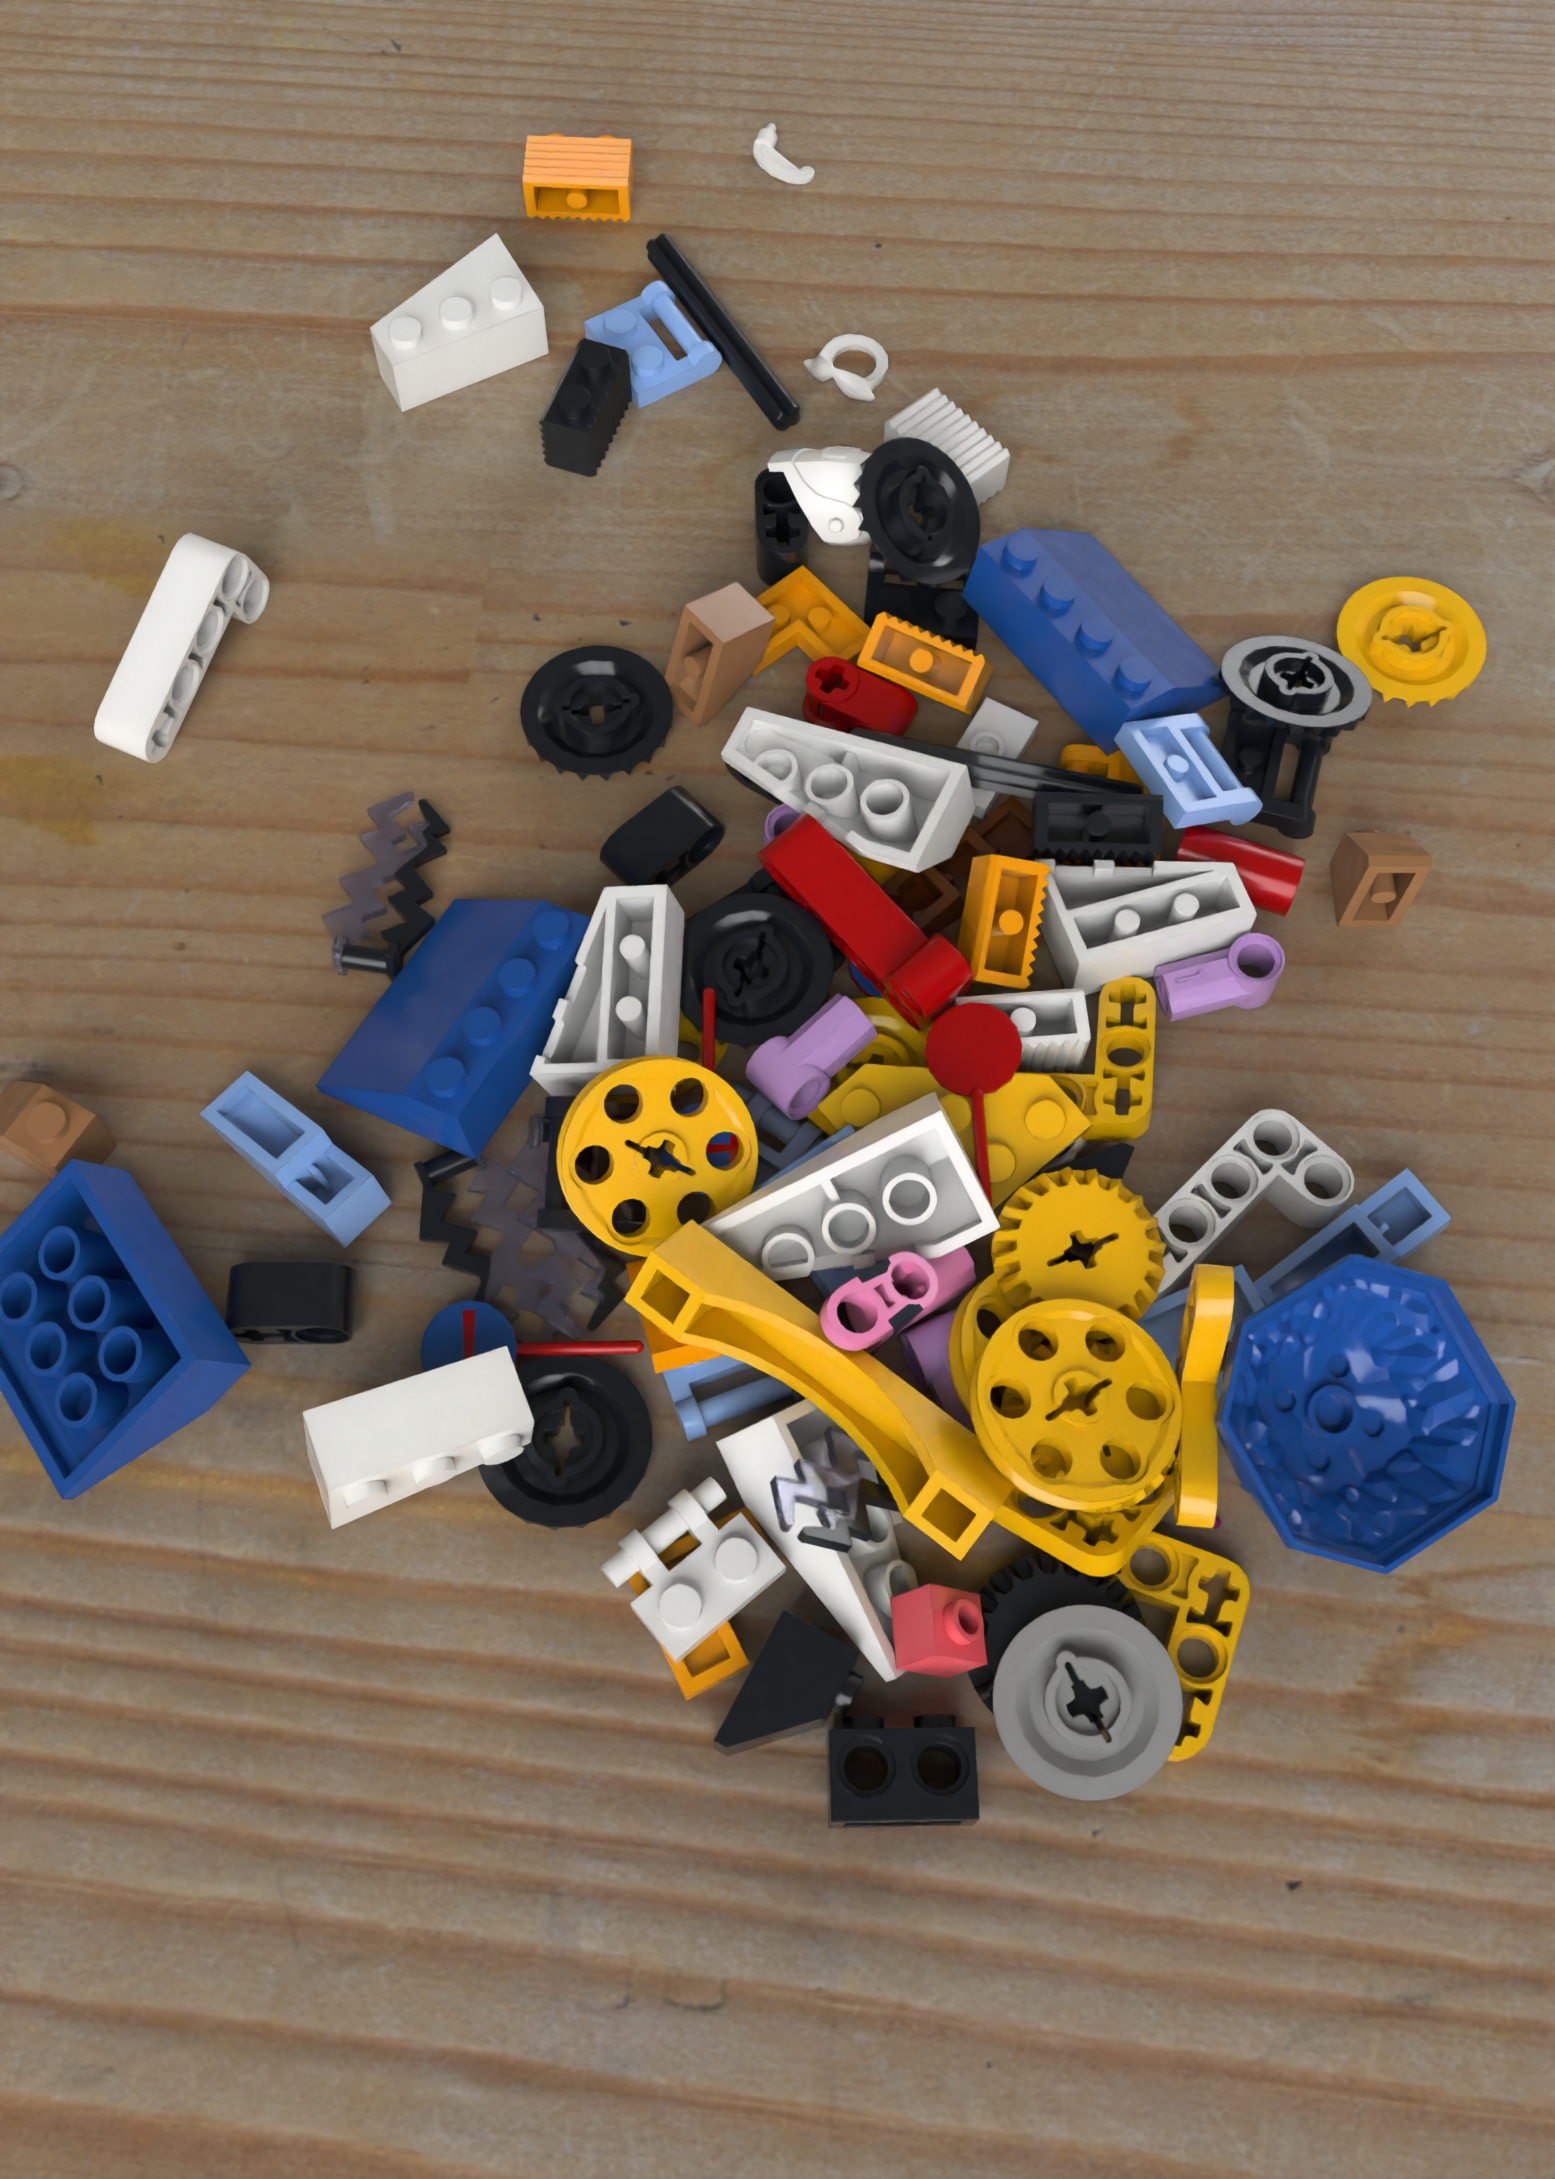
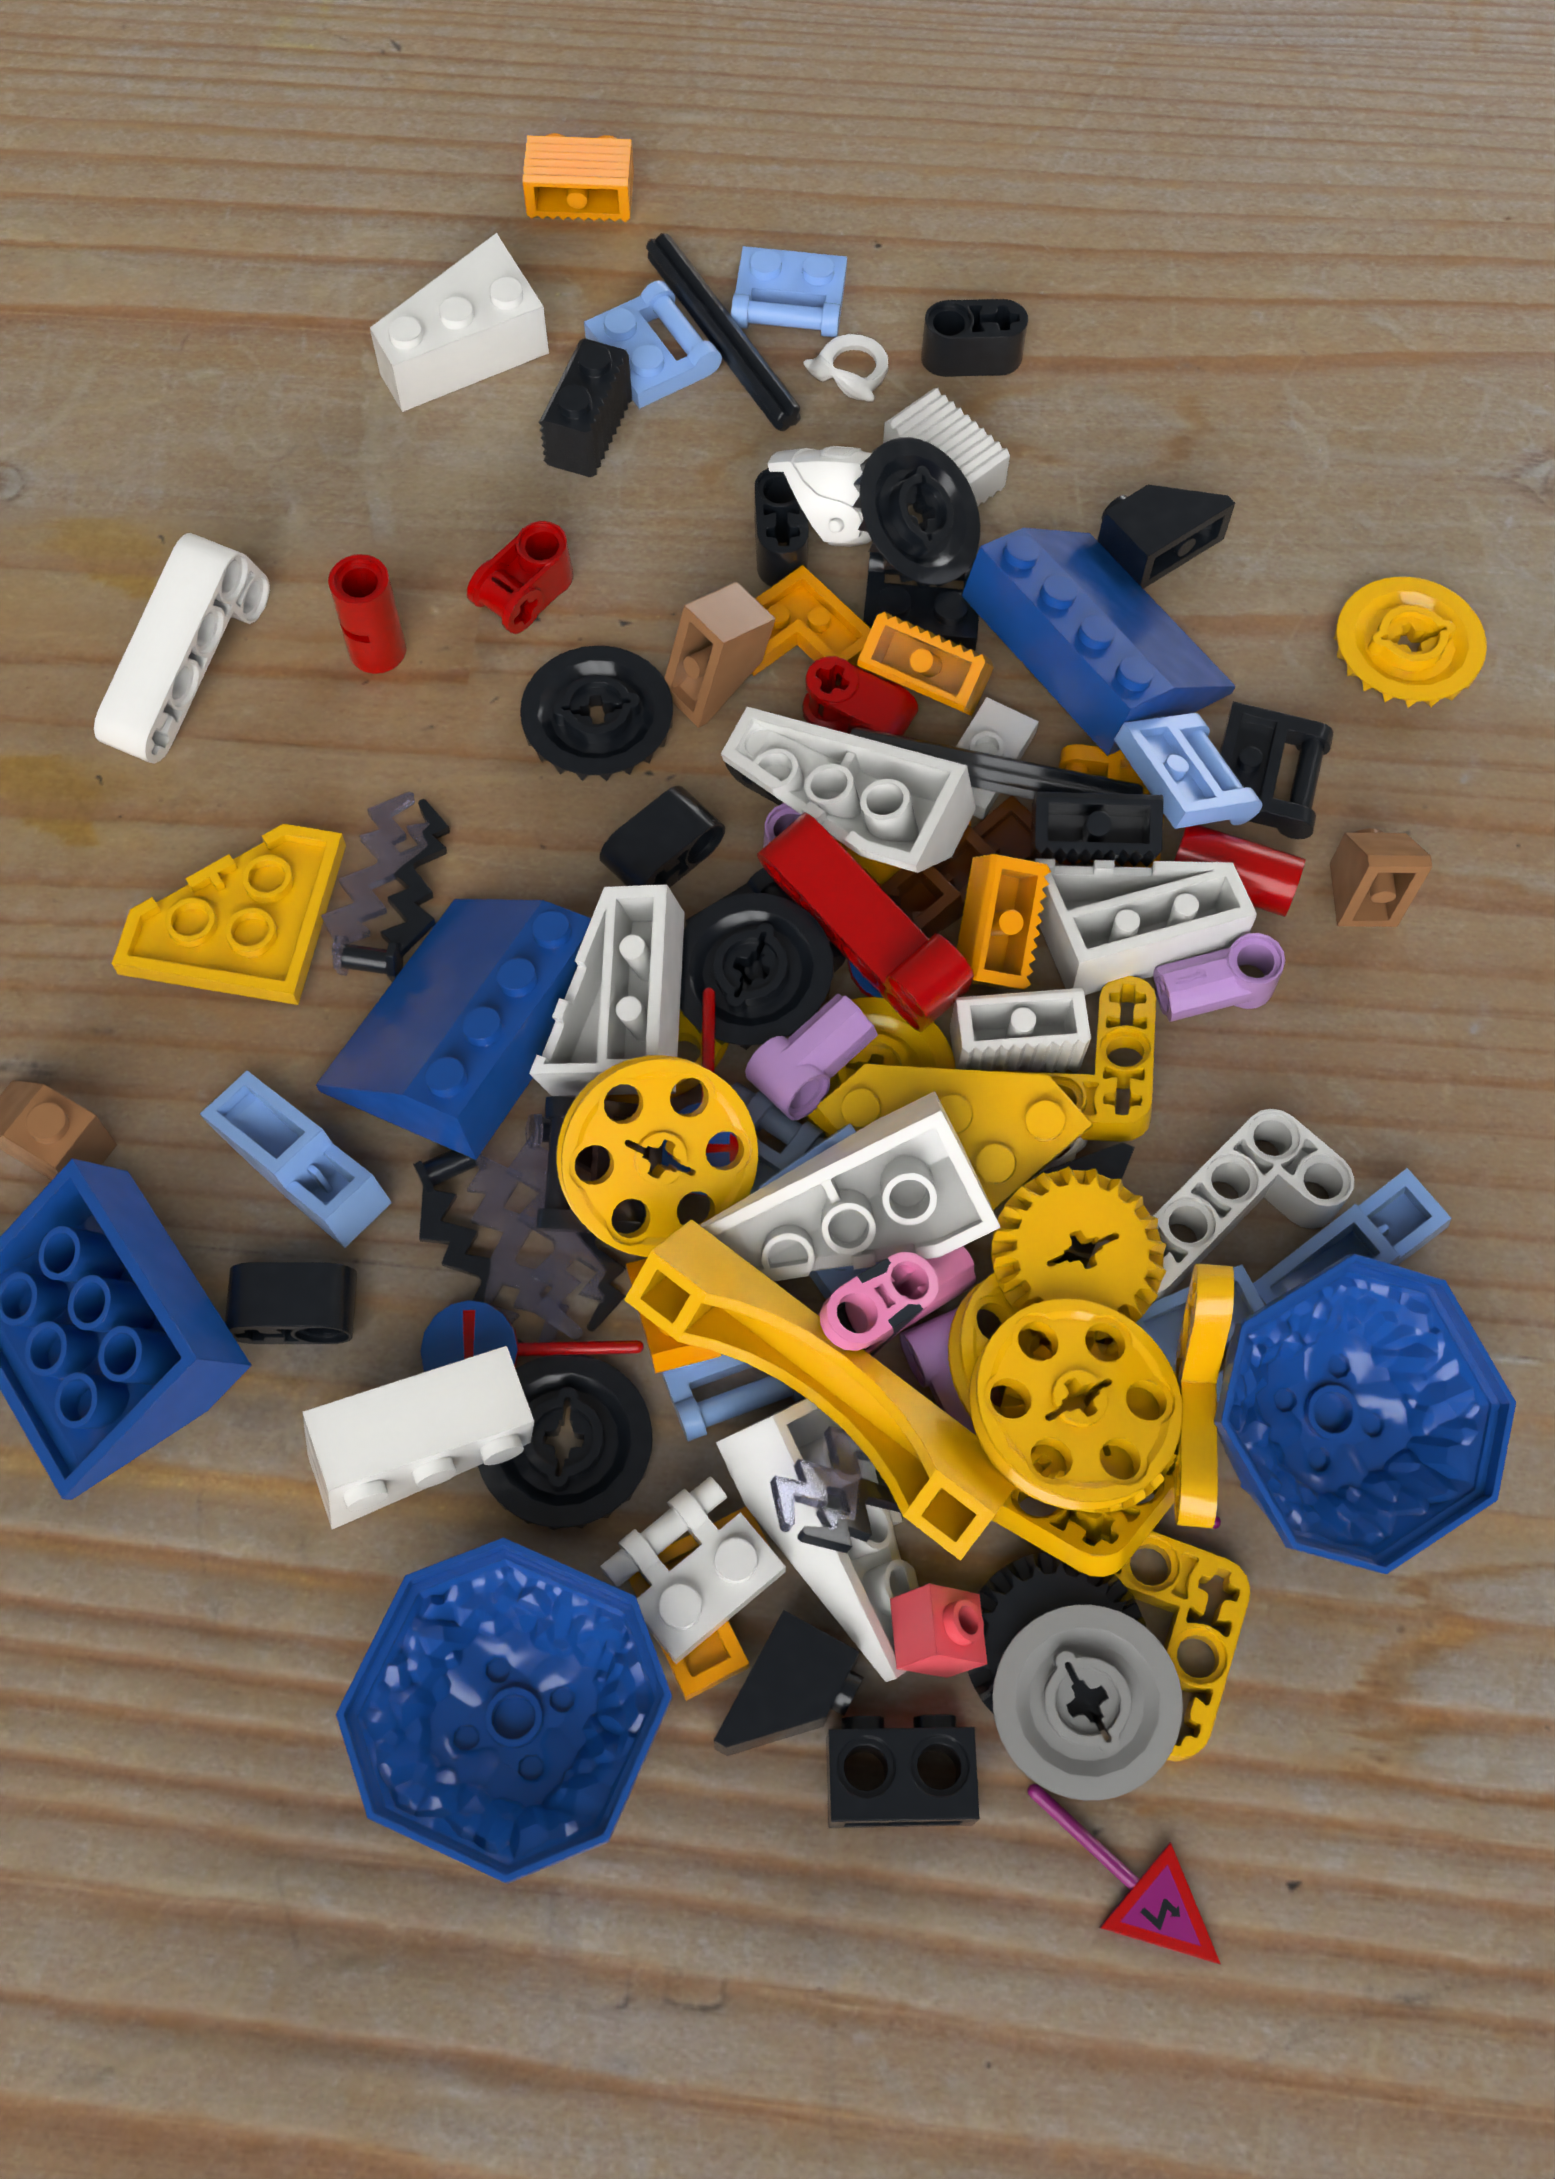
white piece [753,123,815,184] -> none
red piece [924,1002,1022,1207] -> none
gear [1218,636,1372,739] -> none
none -> yellow plate [111,824,346,1005]
none -> red pin [328,554,406,674]
none -> blue rock [336,1537,672,1884]
none -> red piece [467,521,573,634]
none -> light blue plate [731,246,847,338]
none -> black beam [921,299,1028,377]
none -> piece [1027,1784,1221,1965]
none -> black slope [1097,485,1235,589]

